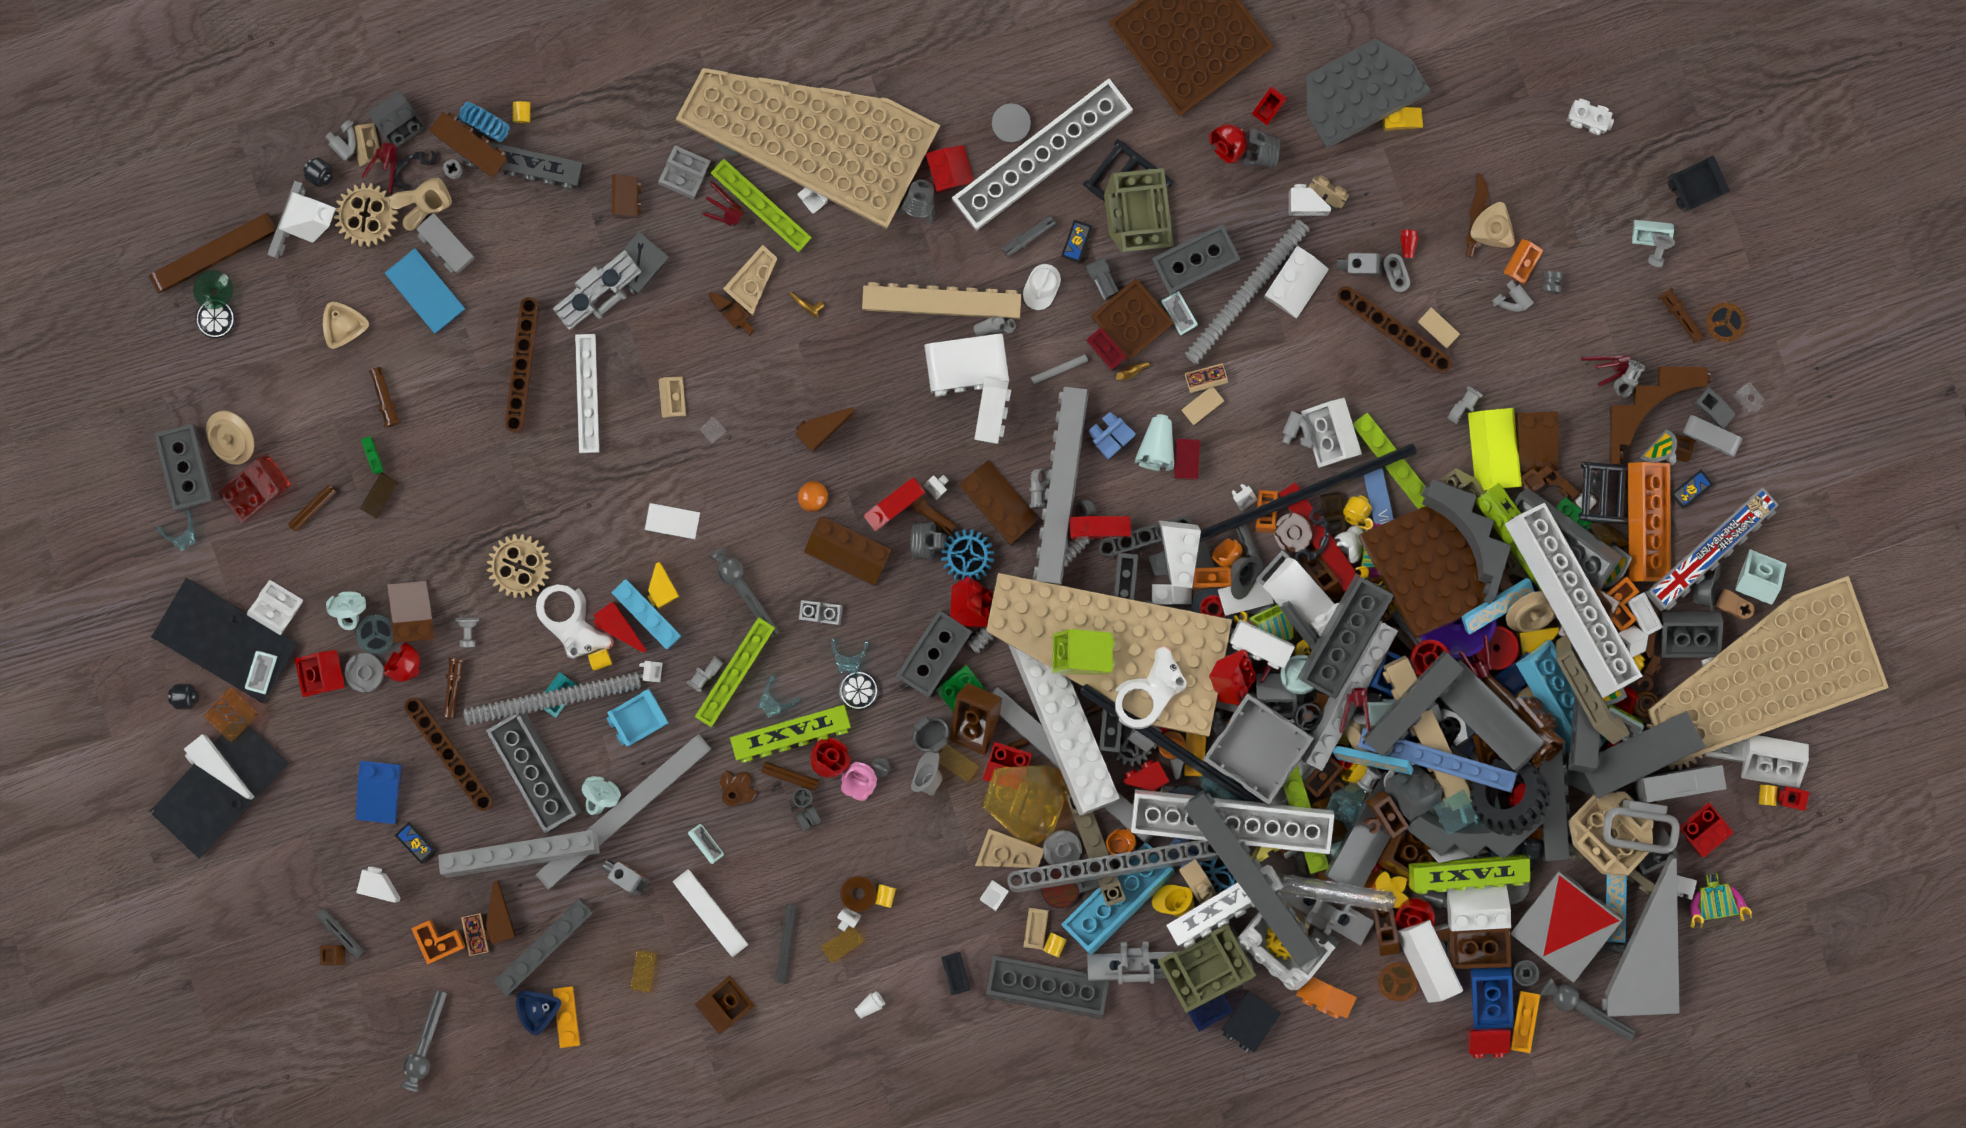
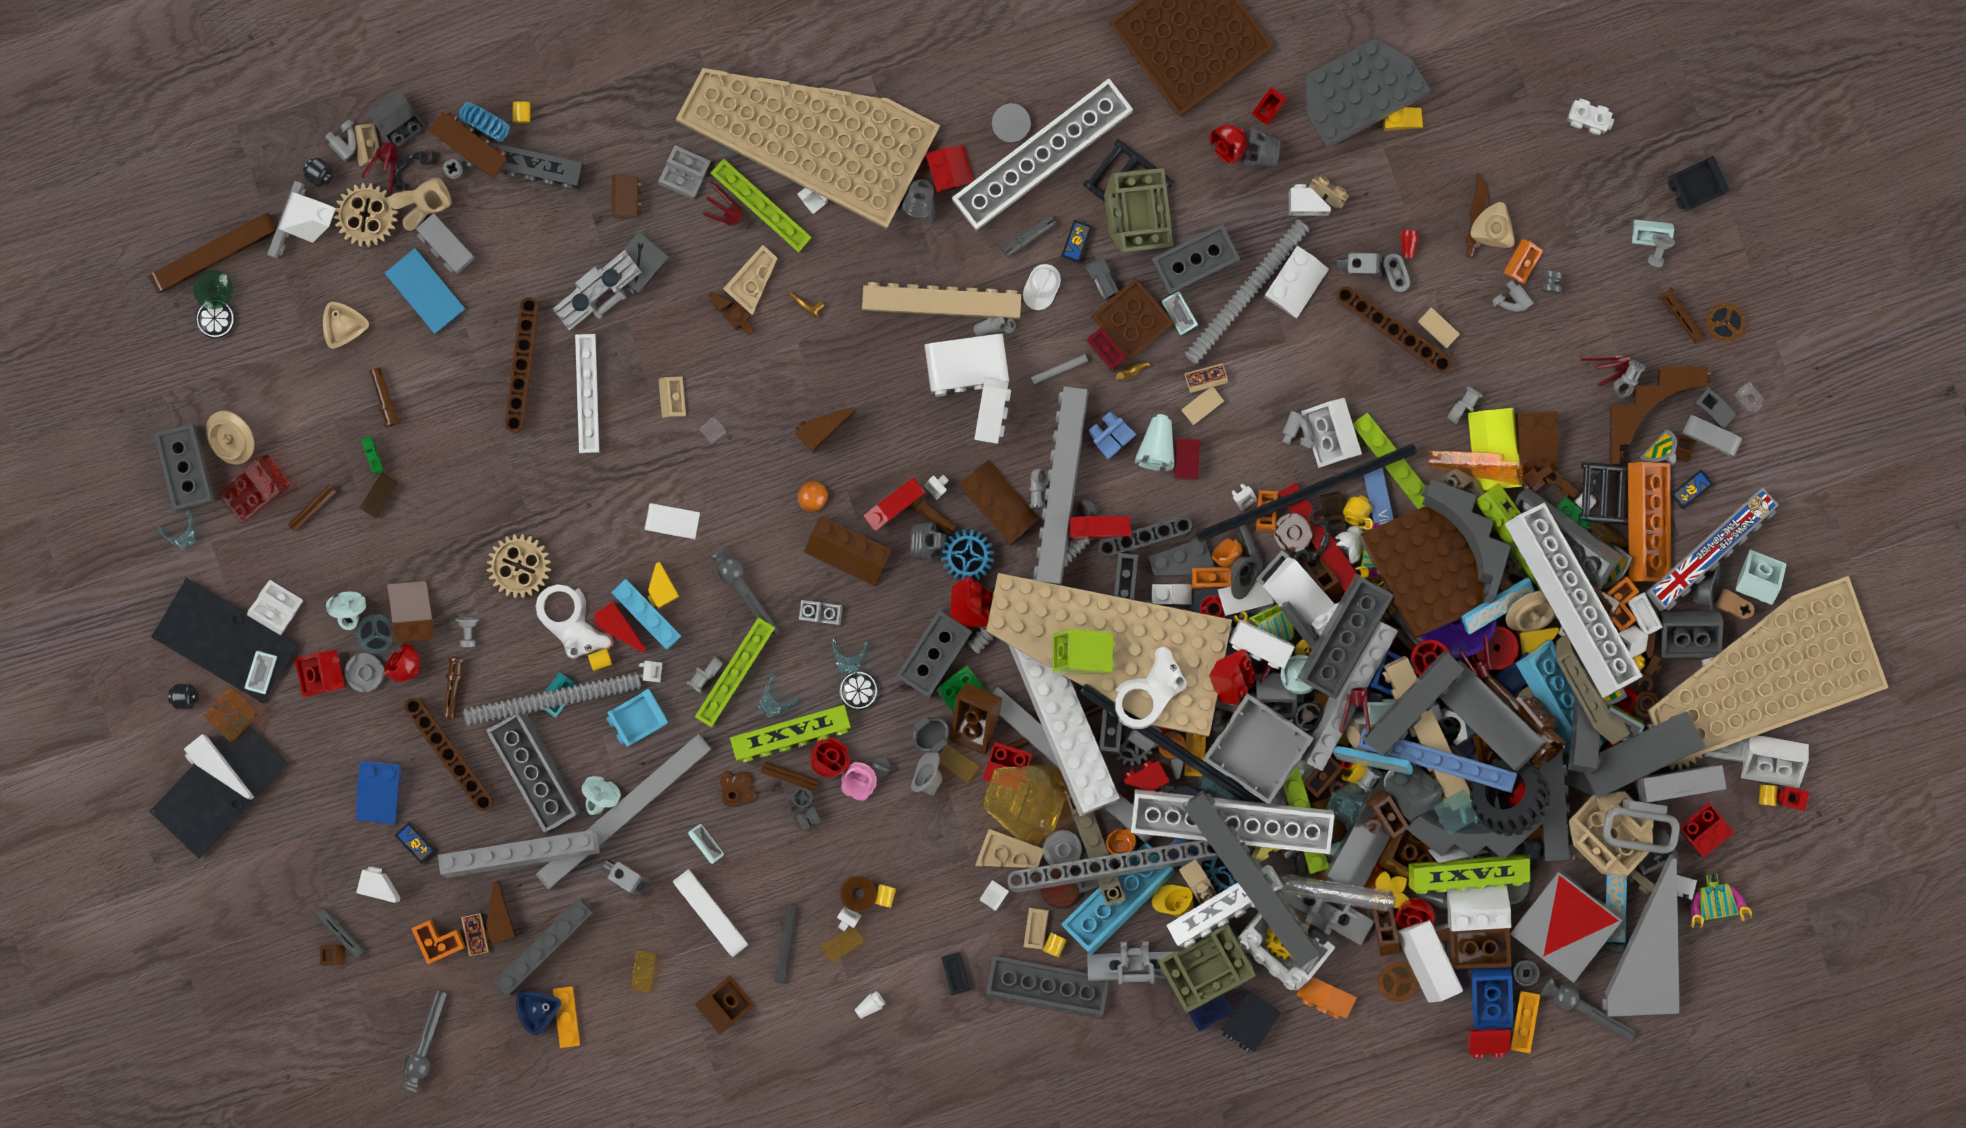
white wedge [1159,521,1201,588] -> none
none -> clear orange wedge [1428,451,1523,486]

